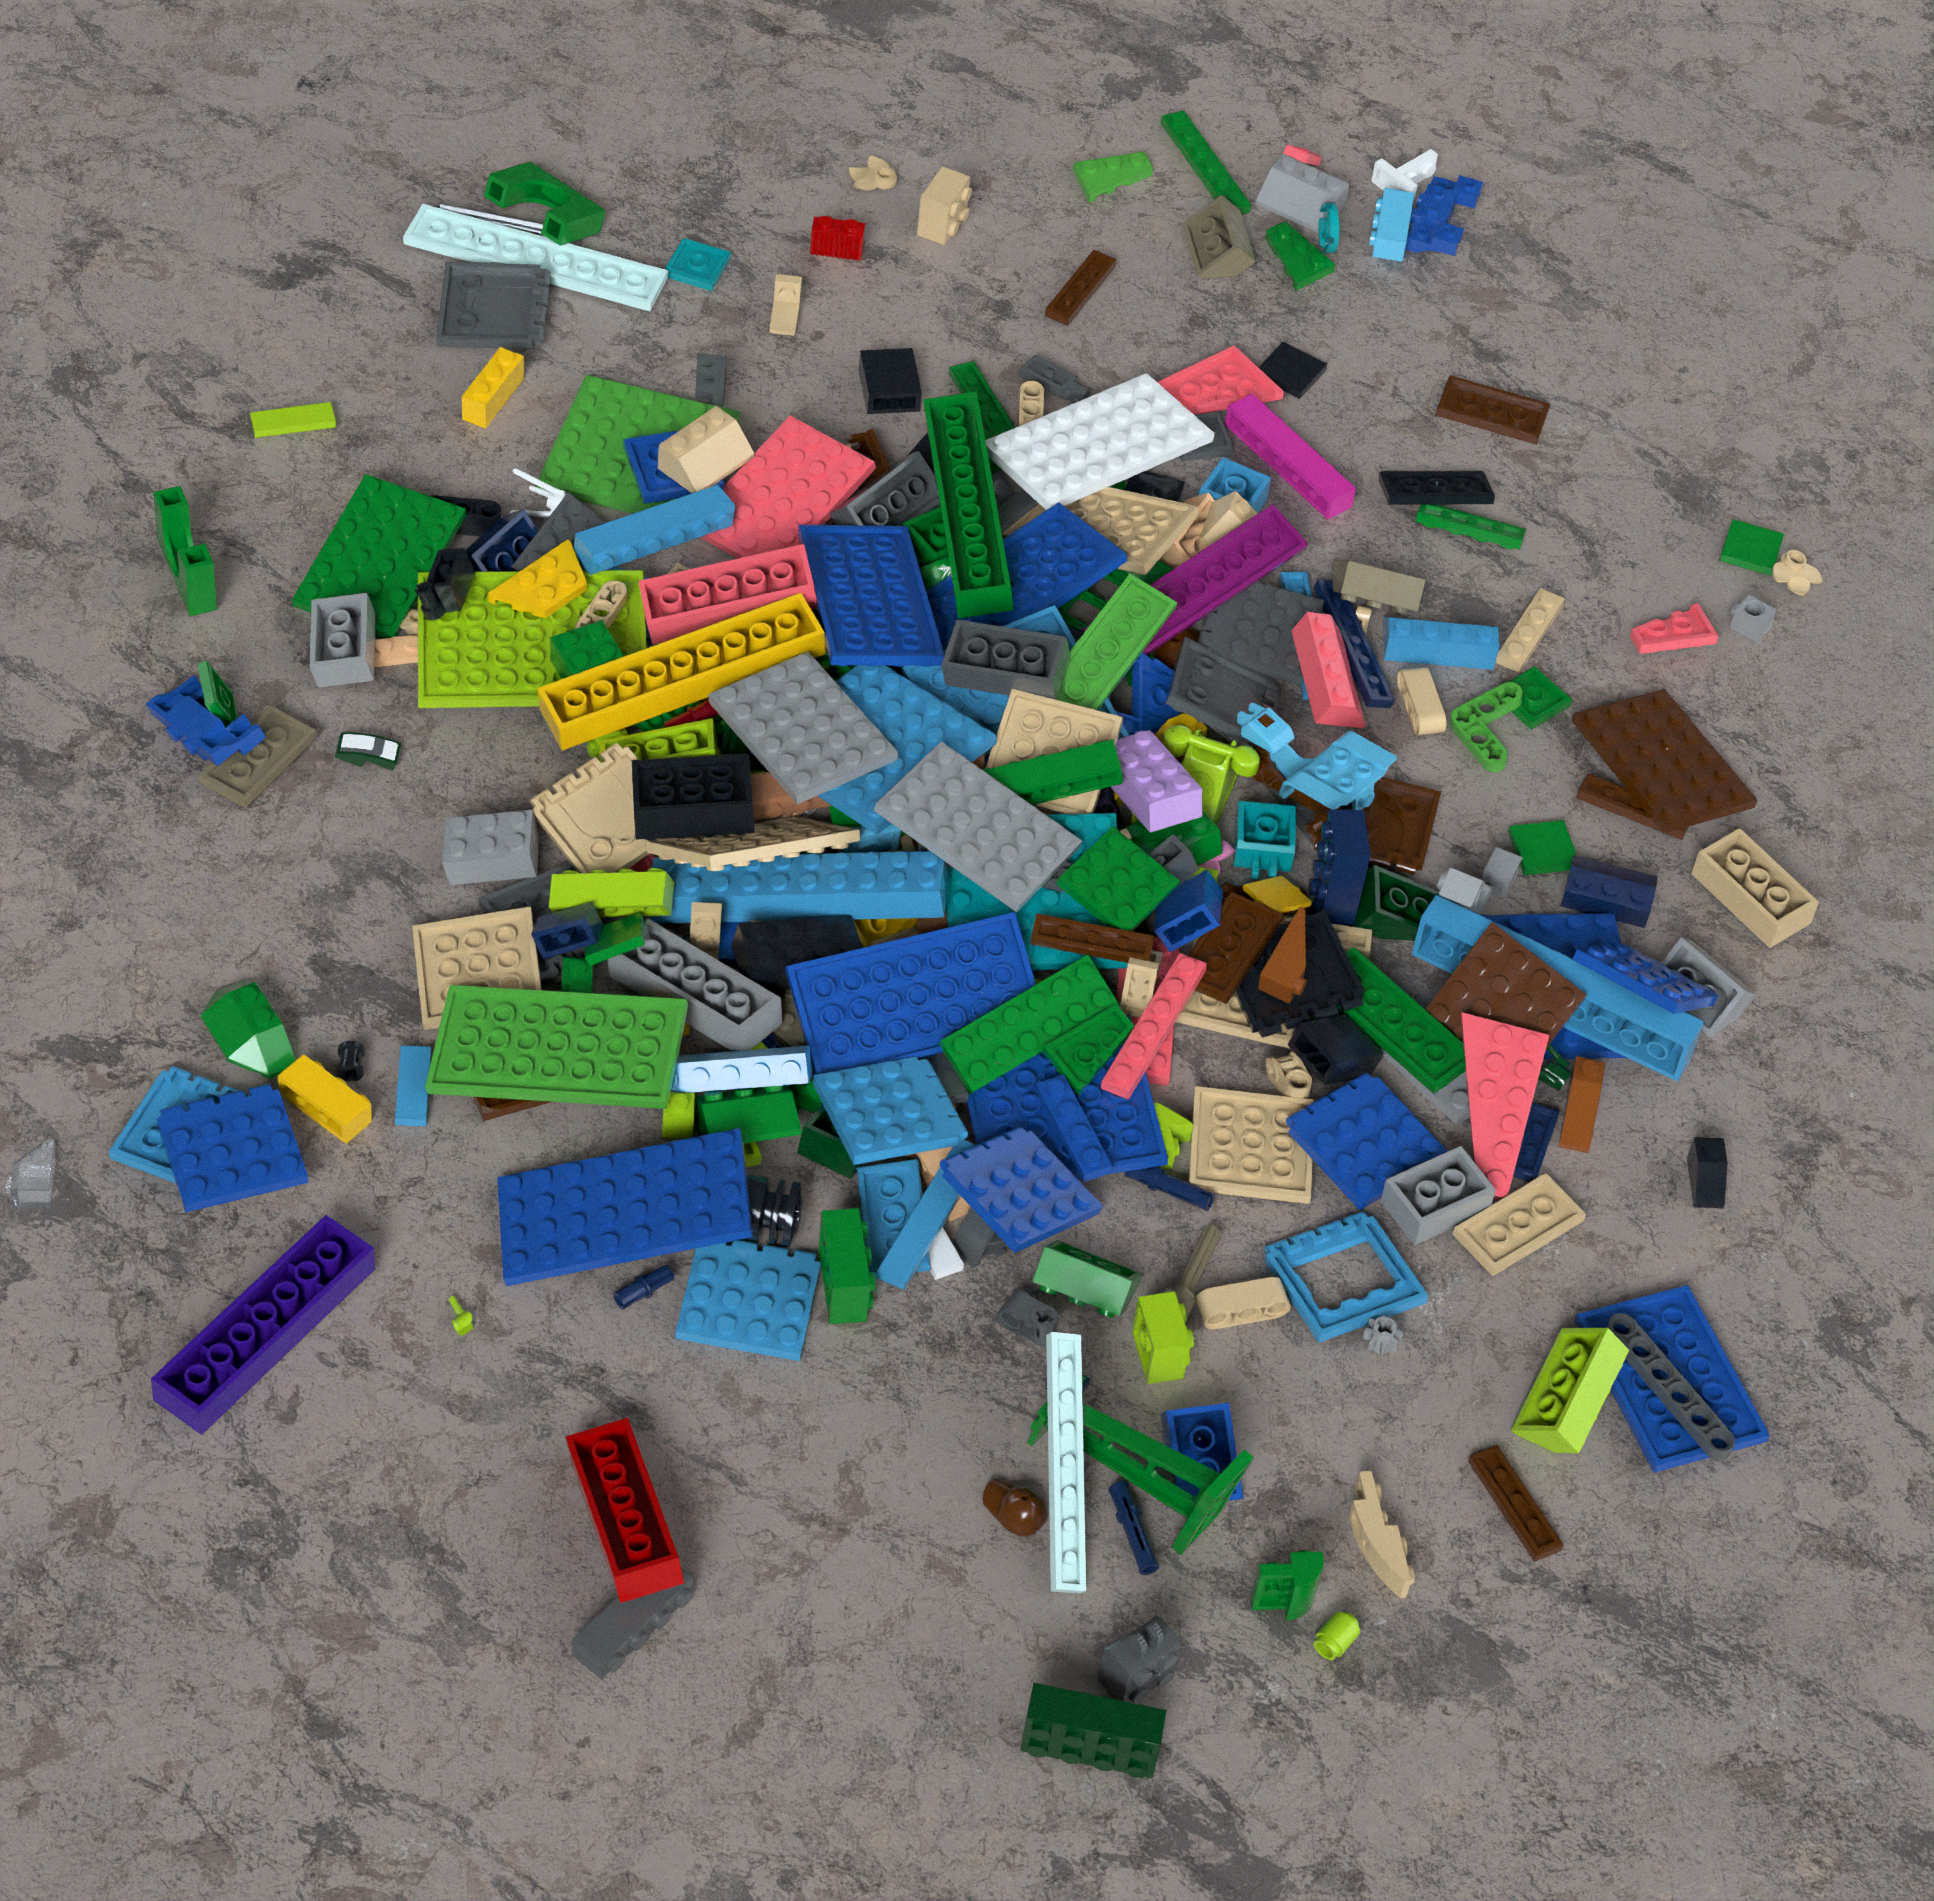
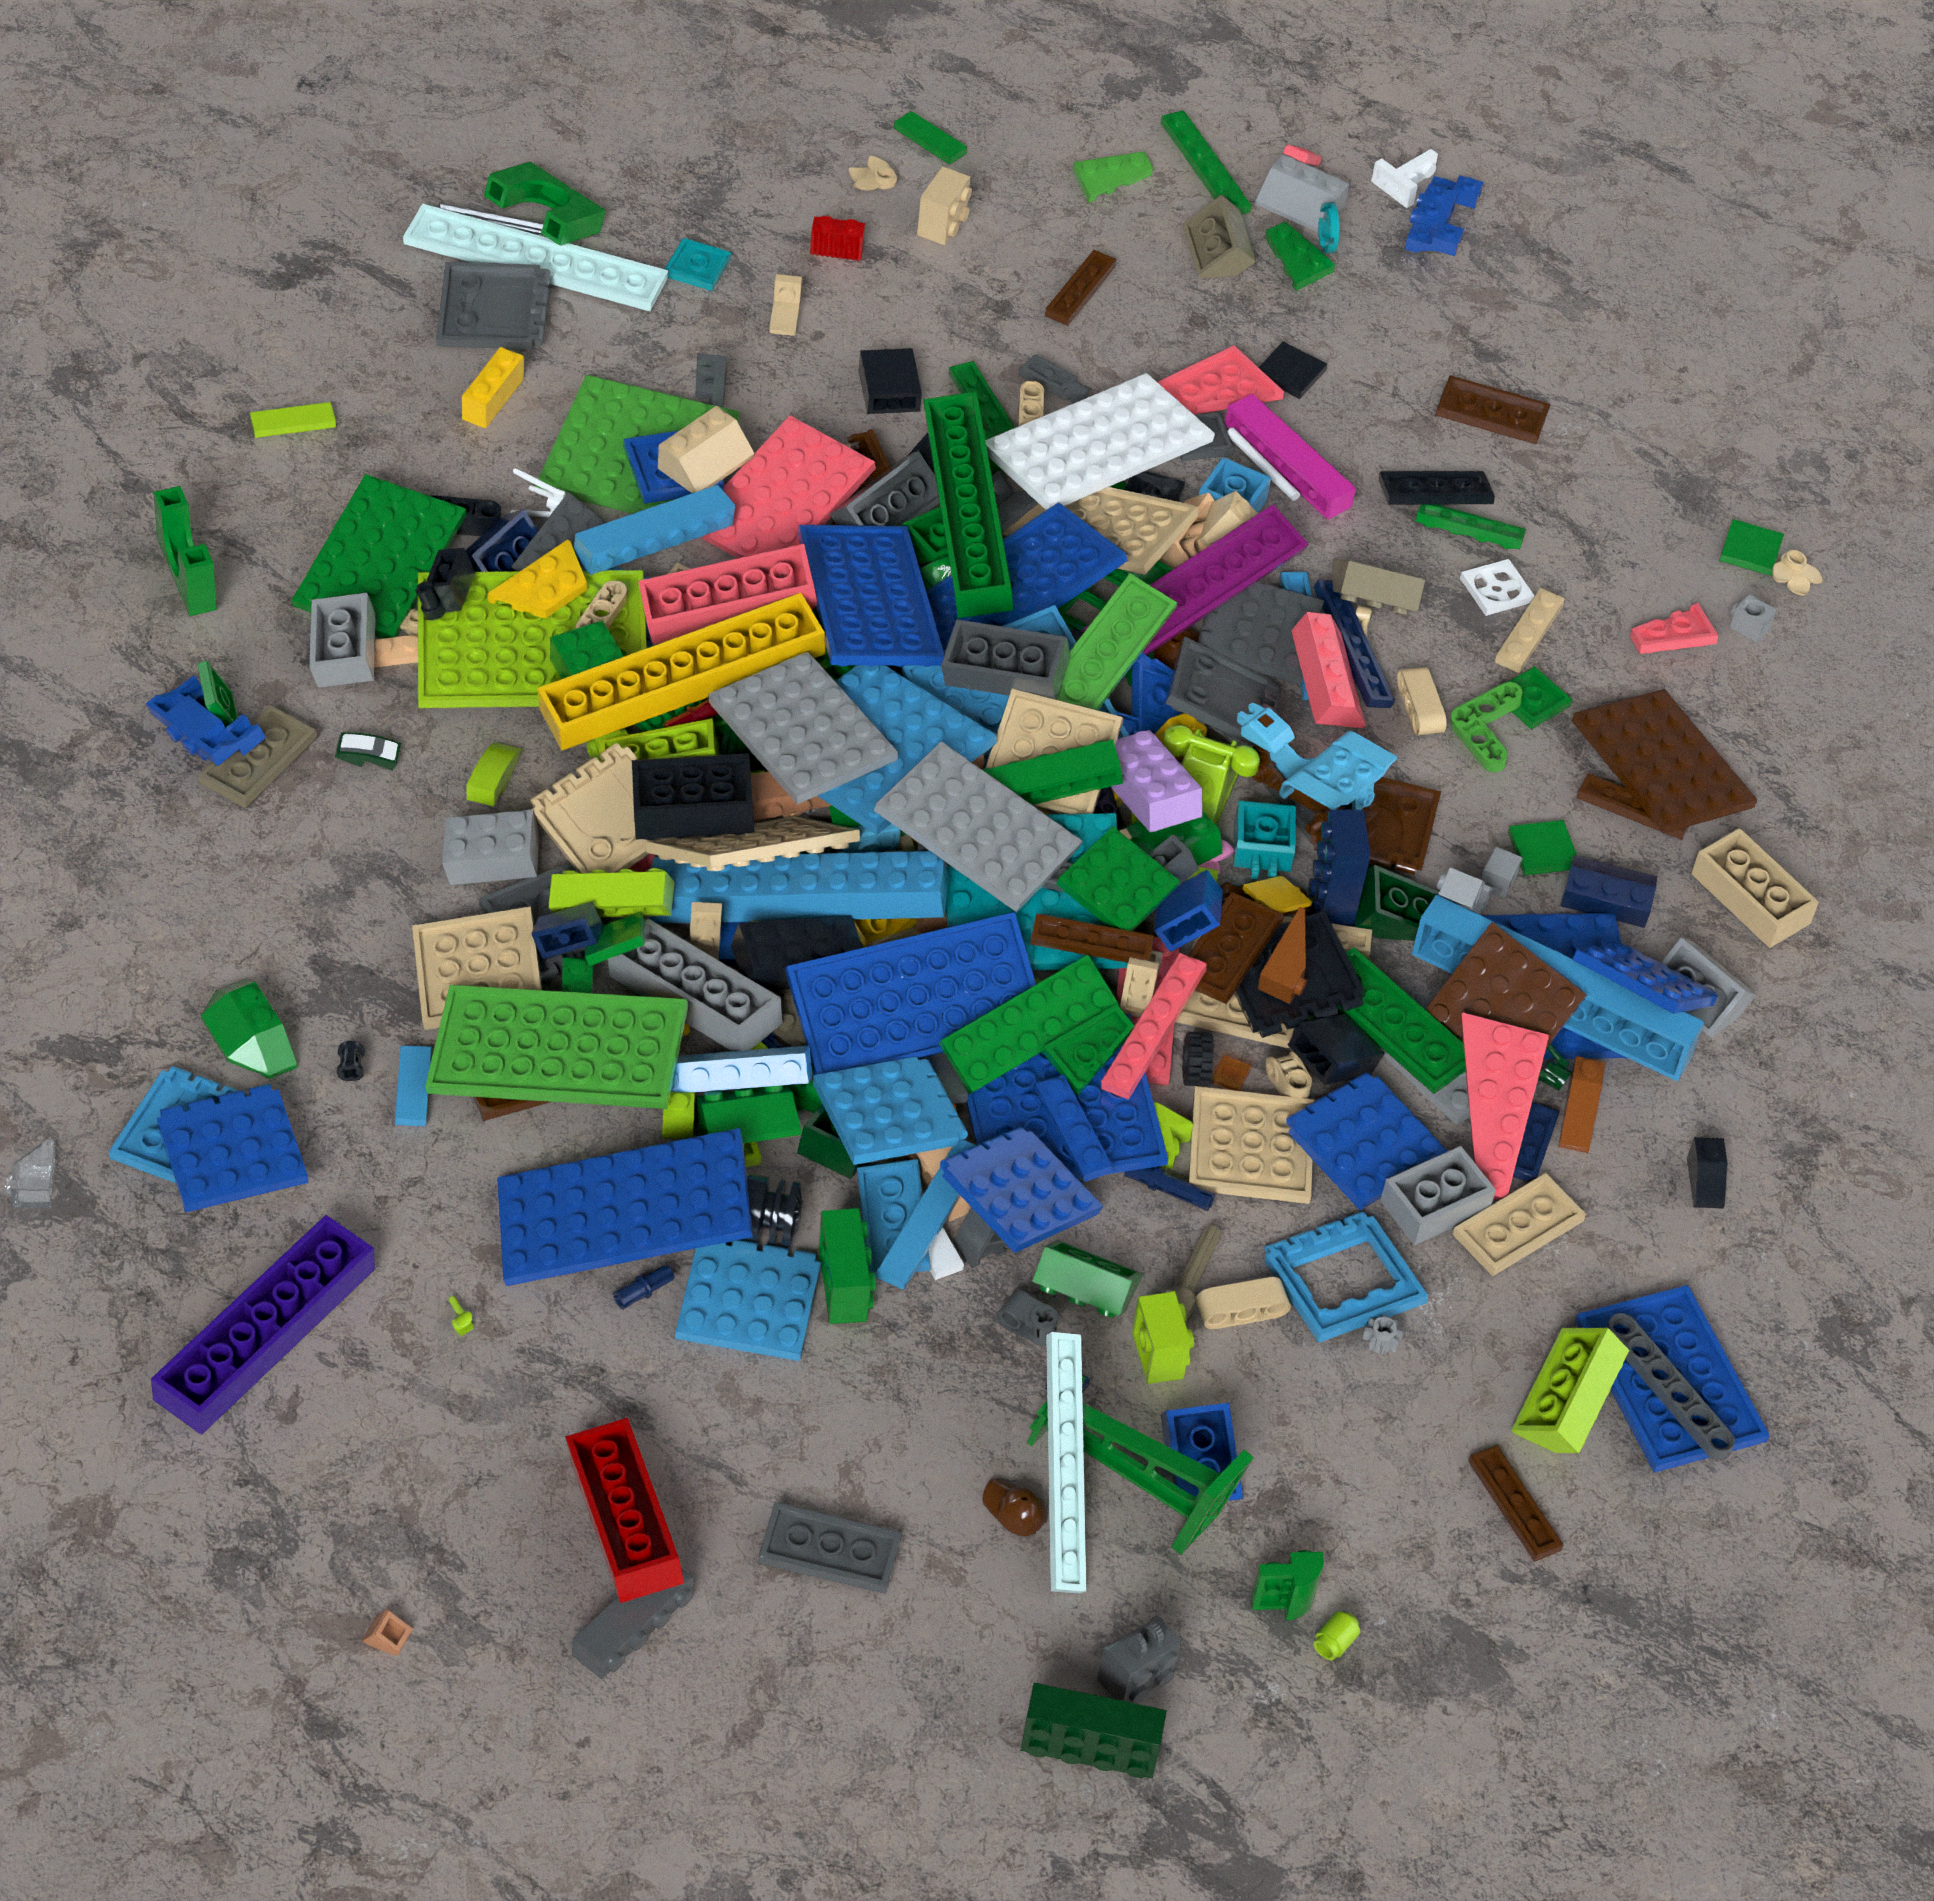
yellow brick [278,1054,372,1144] -> none
dark blue pin [1108,1481,1159,1575] -> none
tan slope [1348,1471,1414,1598] -> none
medium azure brick [1369,188,1414,262] -> none
dark azure slope [1383,617,1499,670] -> none
none -> nougat slope [362,1609,413,1656]
none -> lime slope [466,742,522,807]
none -> dark grey plate [758,1502,902,1594]
none -> green tile [894,111,967,165]
none -> black tyre [1182,1032,1214,1087]
none -> clear orange tile [1212,1055,1251,1091]
none -> white bar [1227,428,1300,501]
none -> white piece [1460,559,1535,616]

